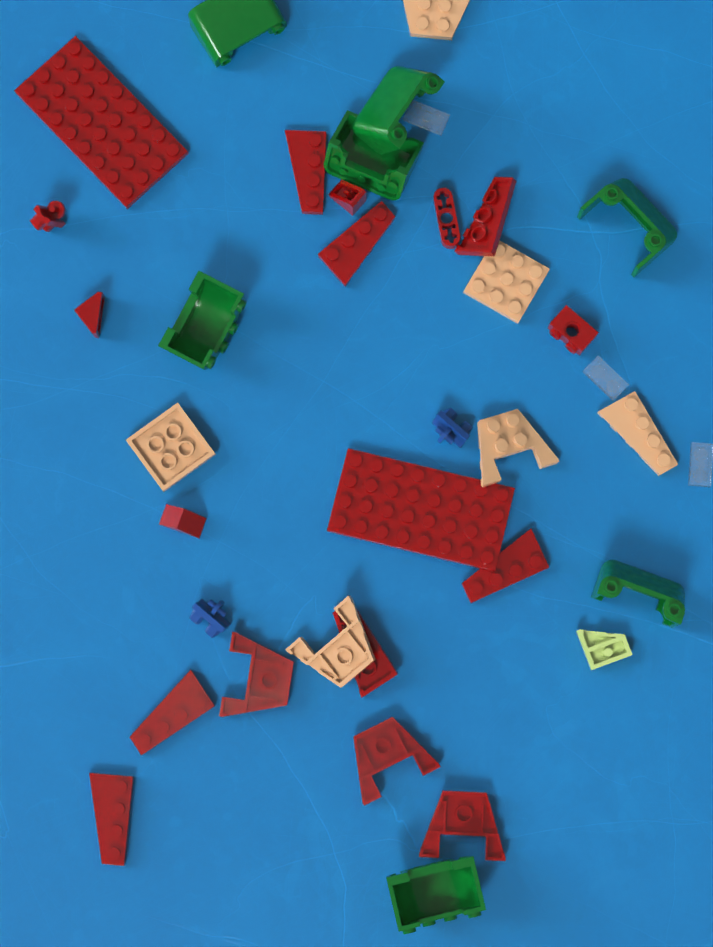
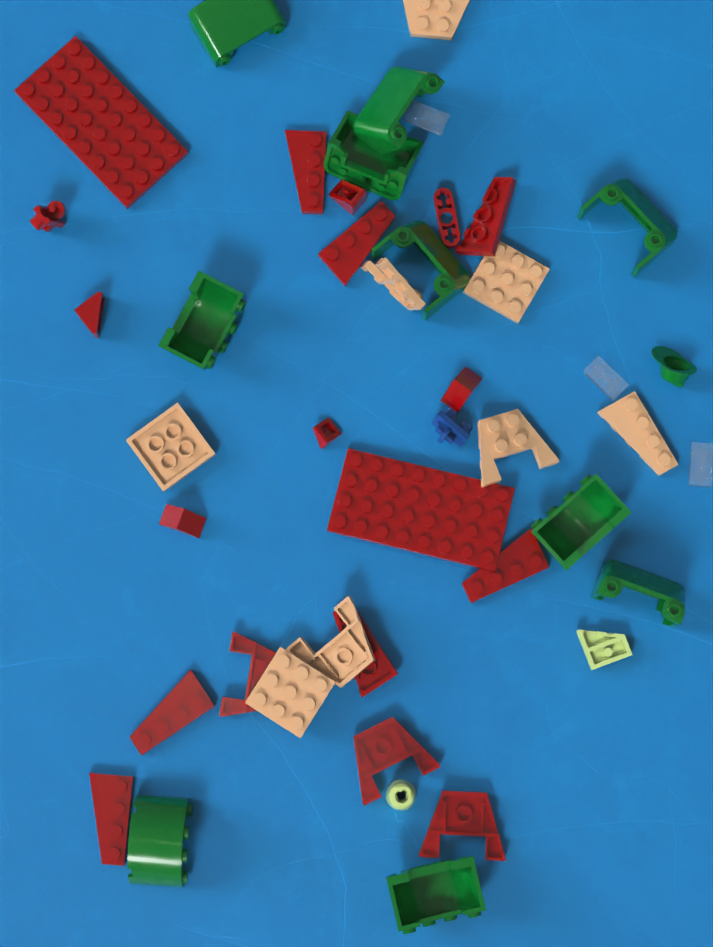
blue hips [189,599,231,638] -> none
red brick [548,305,599,356] -> none
none -> green cylinder [128,795,193,887]
none -> light nougat plate [245,647,336,738]
none -> red slope [313,417,342,449]
none -> light nougat wing [360,258,426,311]
none -> green windscreen [372,221,470,321]
none -> yellowish green plant [386,779,416,811]
none -> red slope [441,367,482,413]
none -> green cylinder [531,474,632,571]
none -> green piece [651,346,697,388]

